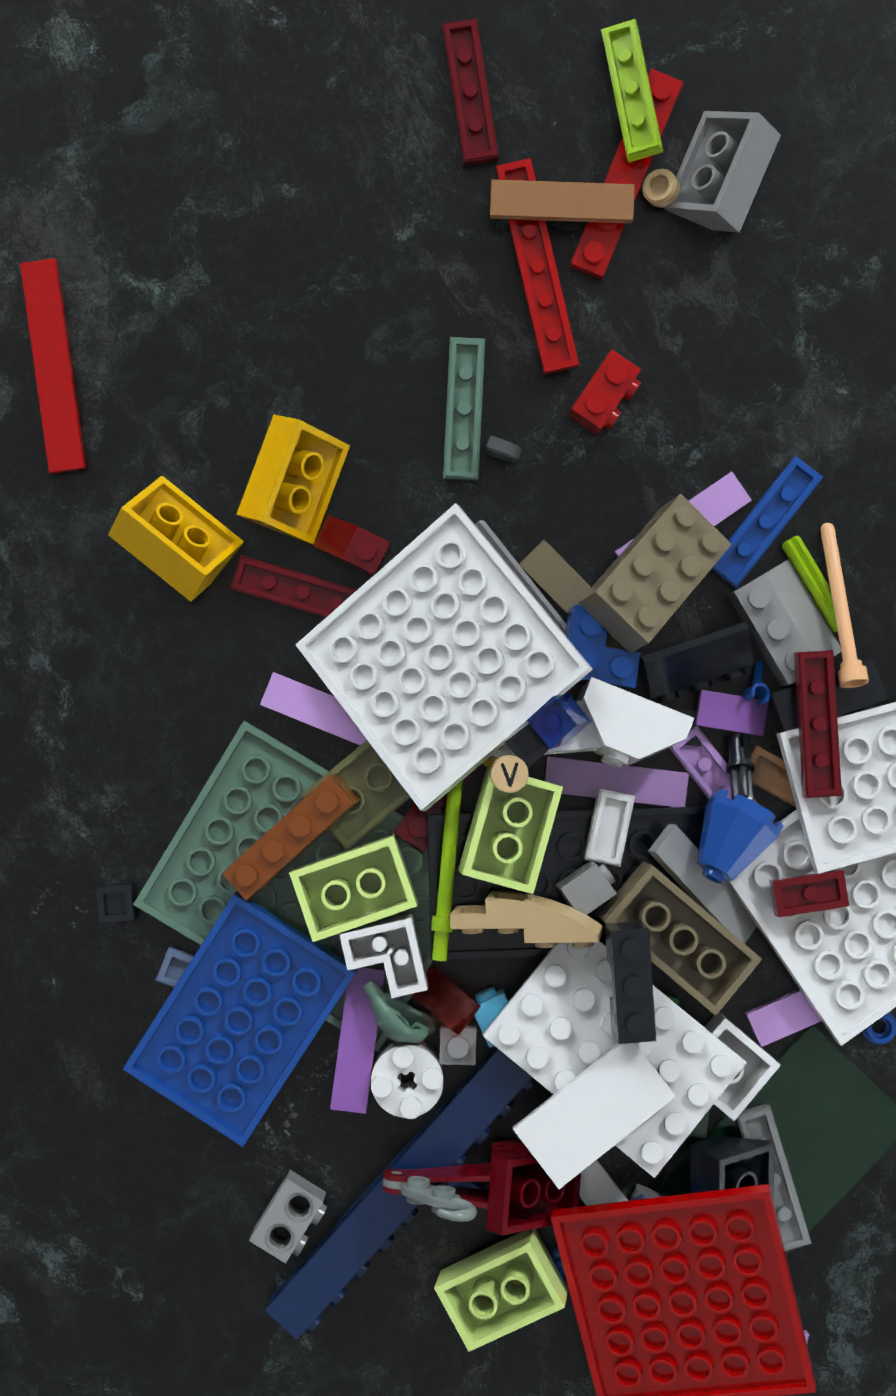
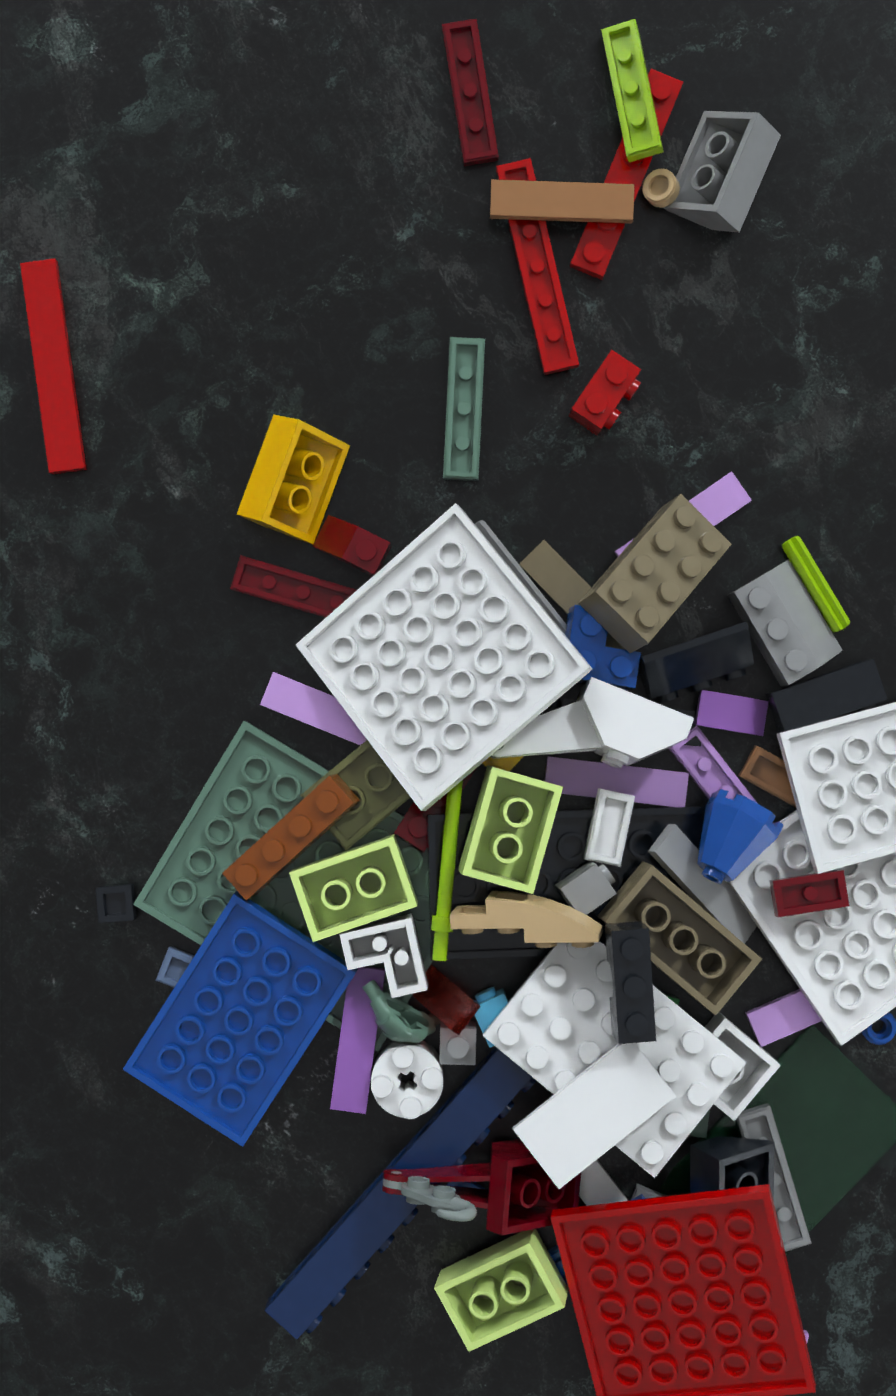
yellow slope [108,476,244,602] -> none
light grey brick [249,1170,327,1264] -> none
dark grey tile [483,435,522,463] -> none
tan tile [490,755,528,793] -> none
black plate [505,720,556,768] -> none
clear blue brick [527,693,591,749] -> none
blue tile [710,455,823,589] -> none
black axle [726,733,755,800] -> none
blue hand [743,661,771,706] -> none
dark red tile [794,650,842,798] -> none
light nougat piece [820,523,869,688] -> none

